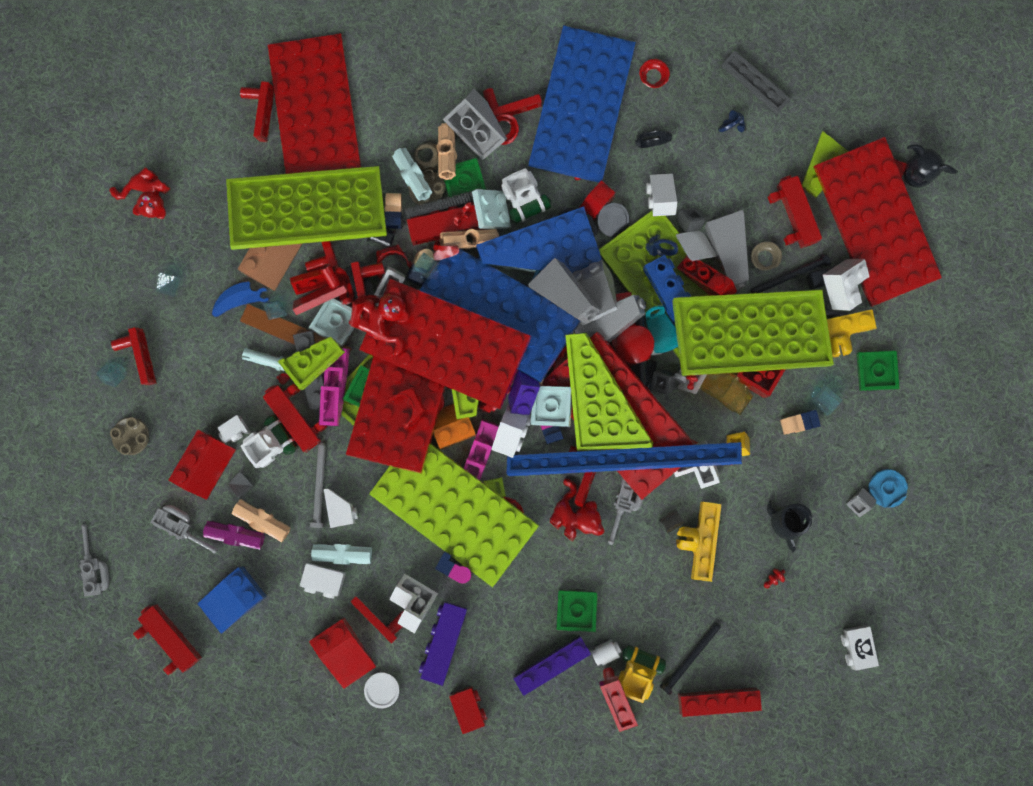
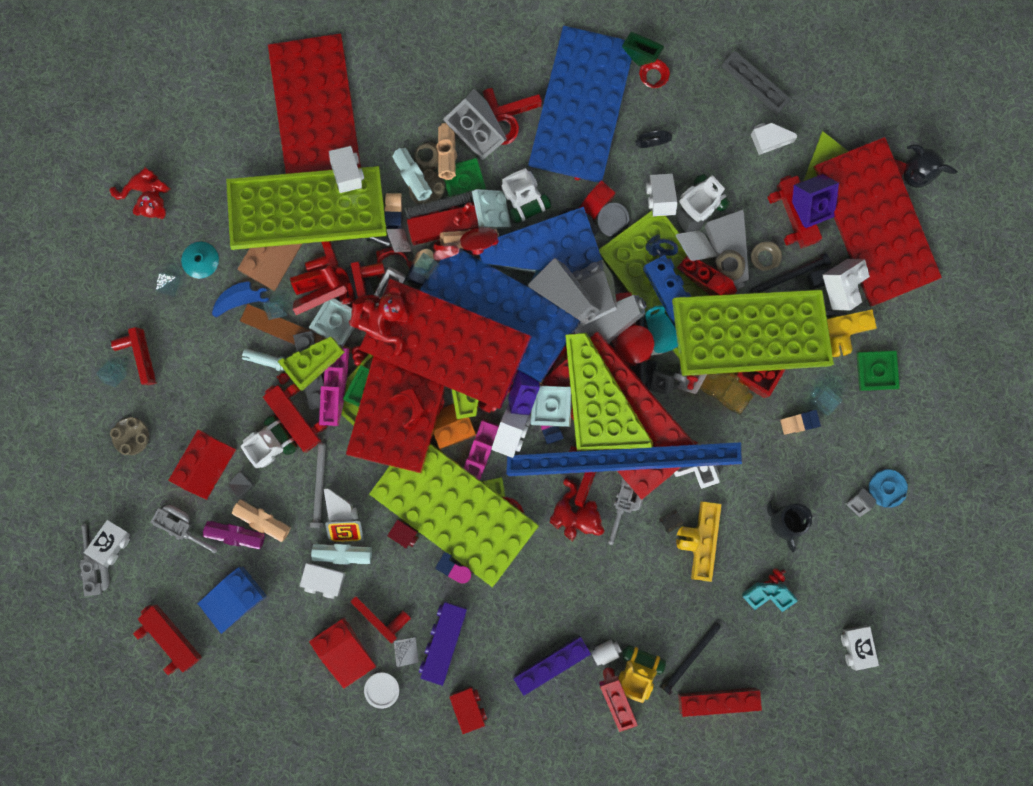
white brick [218,415,251,443] -> none
red piece [240,81,274,142] -> none
white brick [389,574,438,633] -> none
green plate [556,590,597,632] -> none
dark blue piece [718,110,745,133] -> none
yellow slope [726,432,750,456] -> none
none -> white brick [84,520,130,568]
none -> teal dish [181,241,219,279]
none -> sticker [325,521,364,542]
none -> white brick [329,146,364,193]
none -> red hair [351,346,368,366]
none -> white sticker [387,229,411,252]
none -> dark red brick [387,519,419,549]
none -> white sticker [394,637,419,667]
none -> red dish [460,227,499,255]
none -> dark green slope [622,32,664,66]
none -> white piece [679,174,730,222]
none -> dark tan piece [715,250,745,281]
none -> teal tile [742,583,798,612]
none -> white slope [751,123,797,155]
none -> dark purple slope [792,174,839,228]

